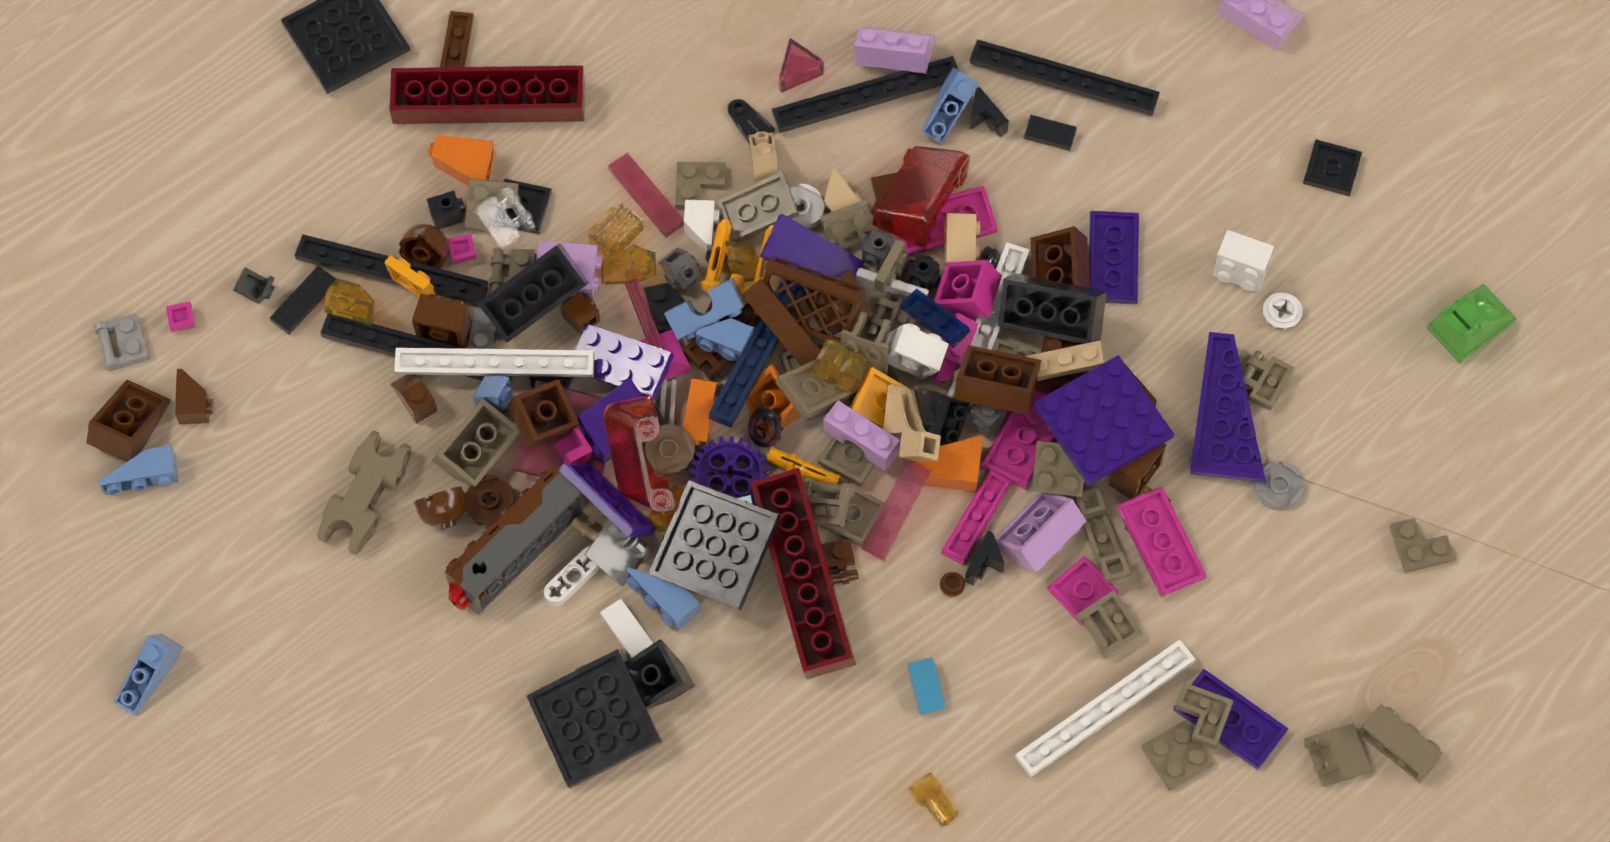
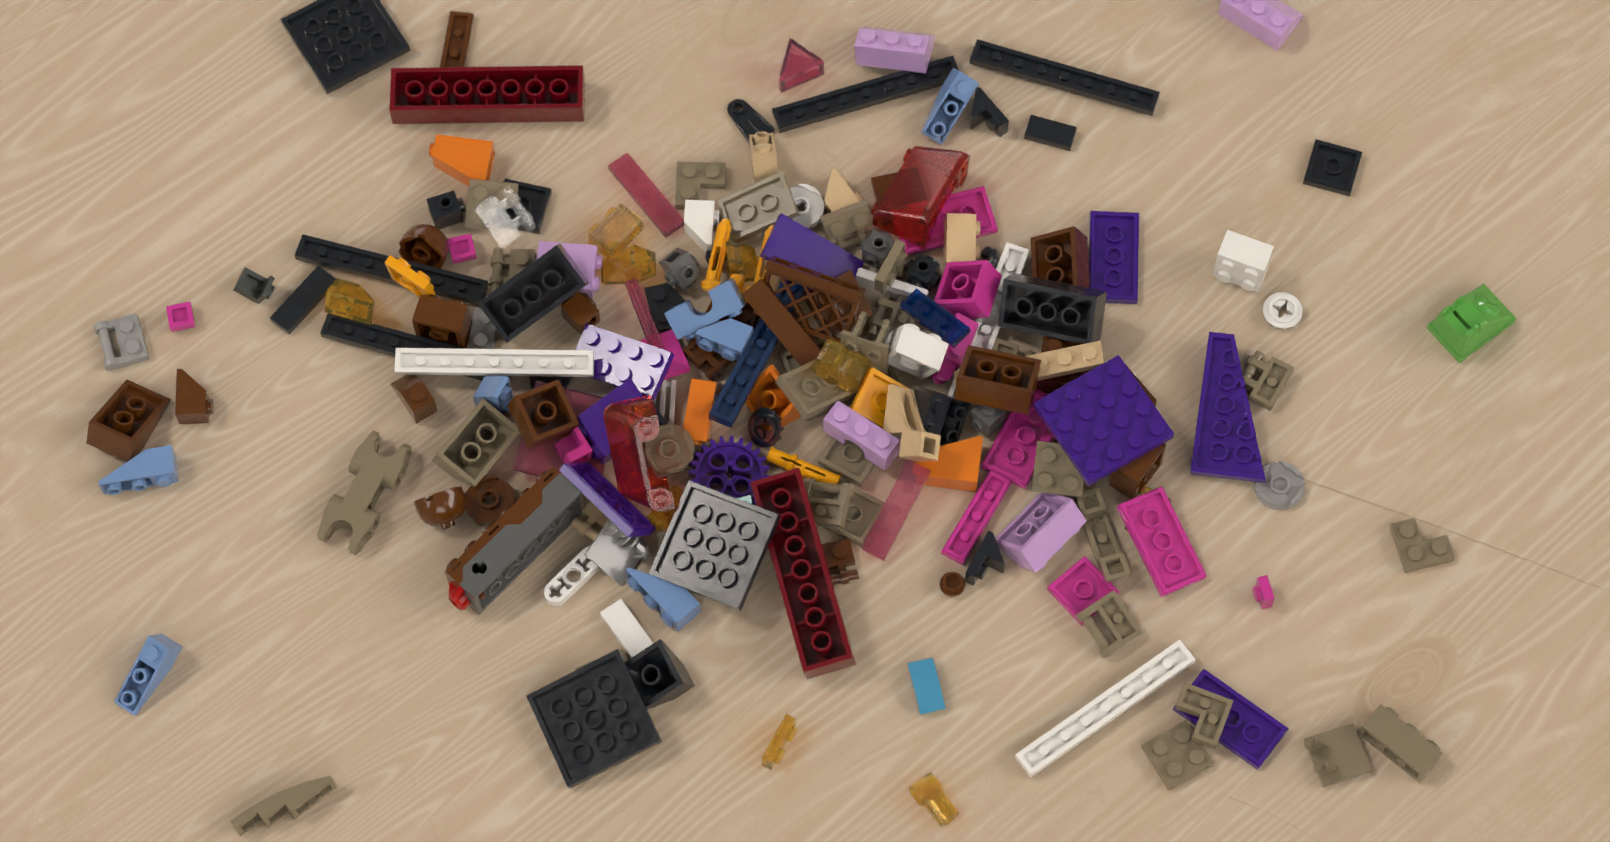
none -> dark tan slope [230,776,337,836]
none -> clear yellow plate [762,714,798,770]
none -> dark pink plate [1252,575,1275,609]

